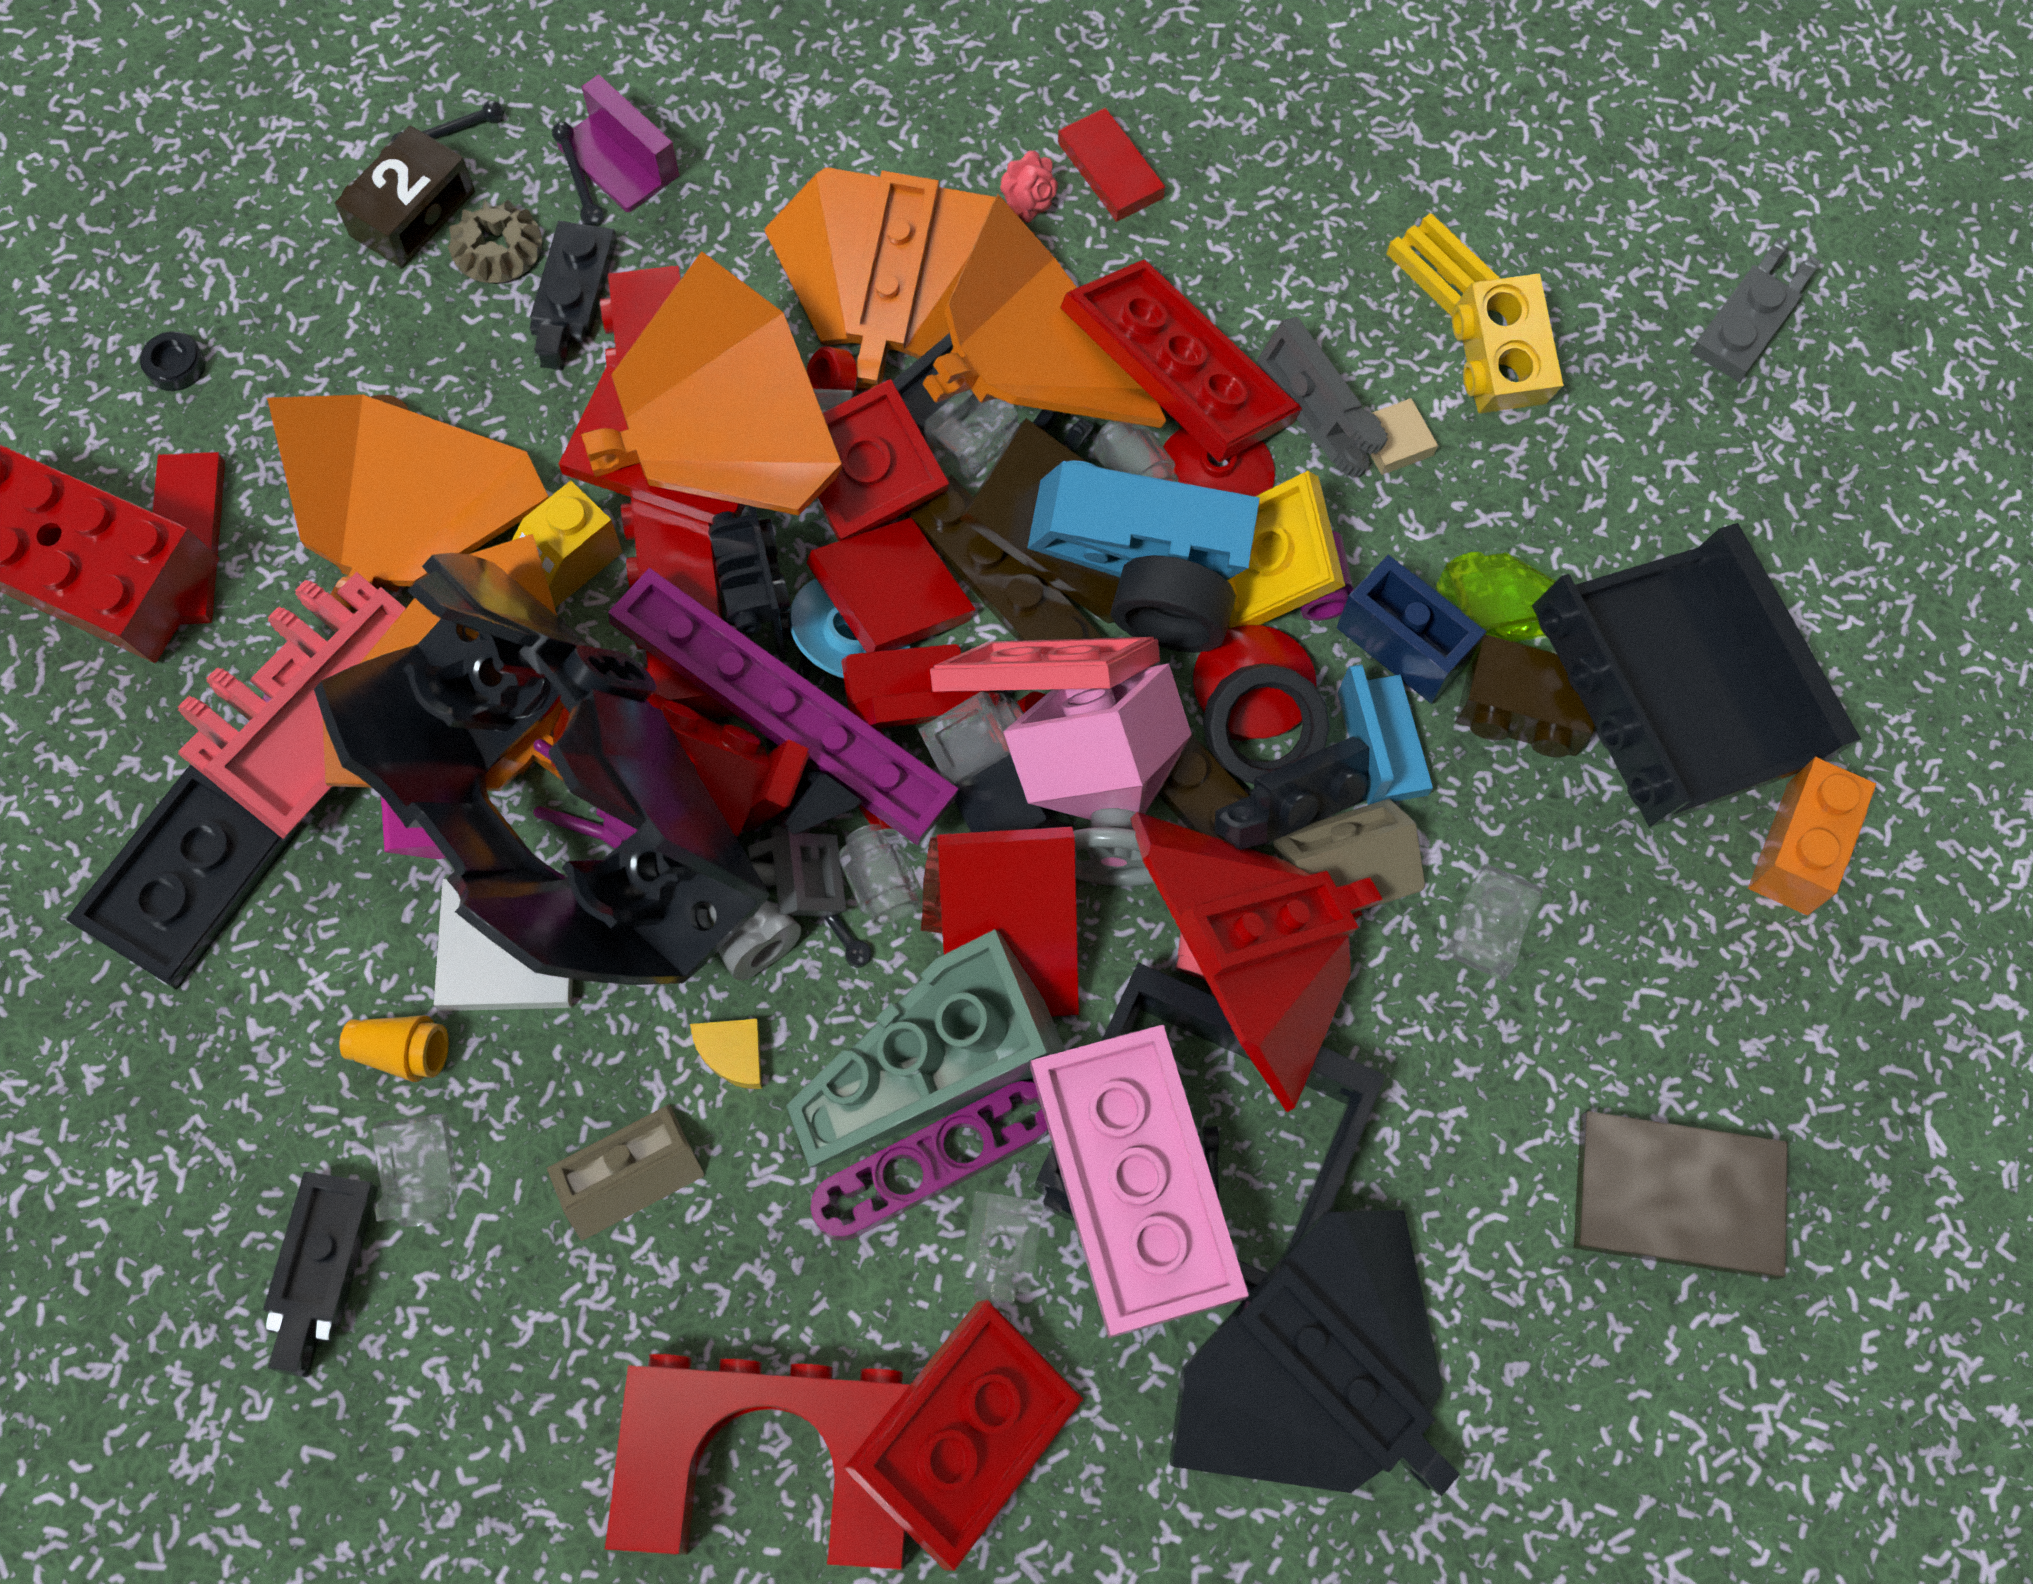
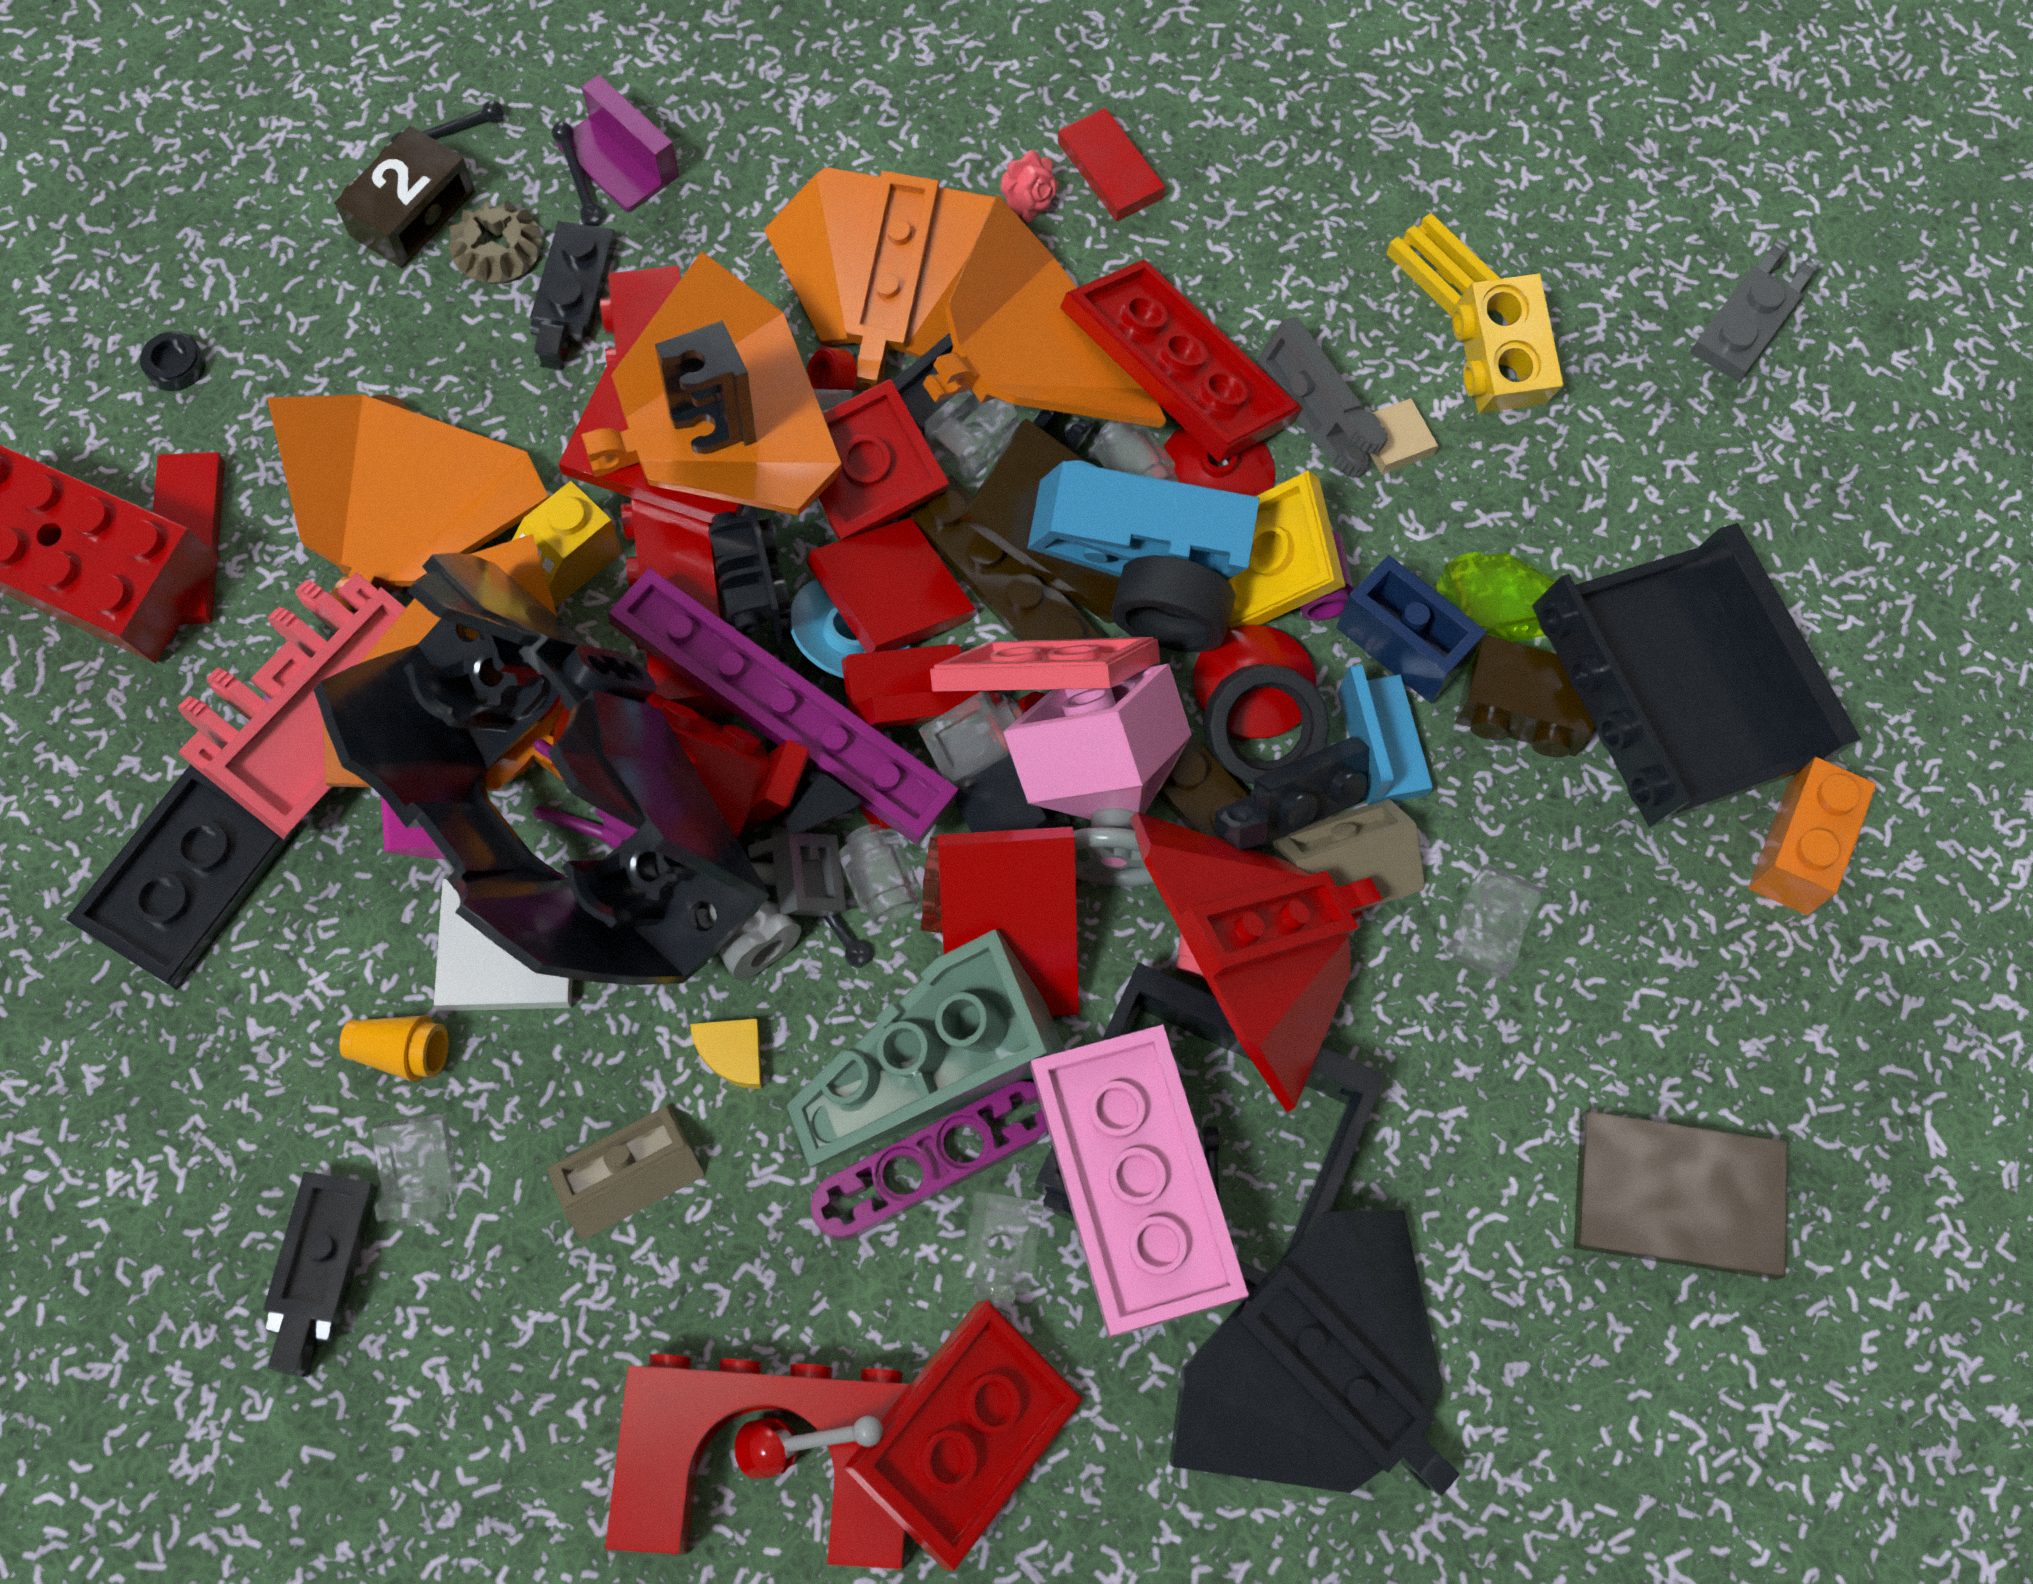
none -> hinge [655,320,757,454]
none -> hinge [734,1416,883,1480]

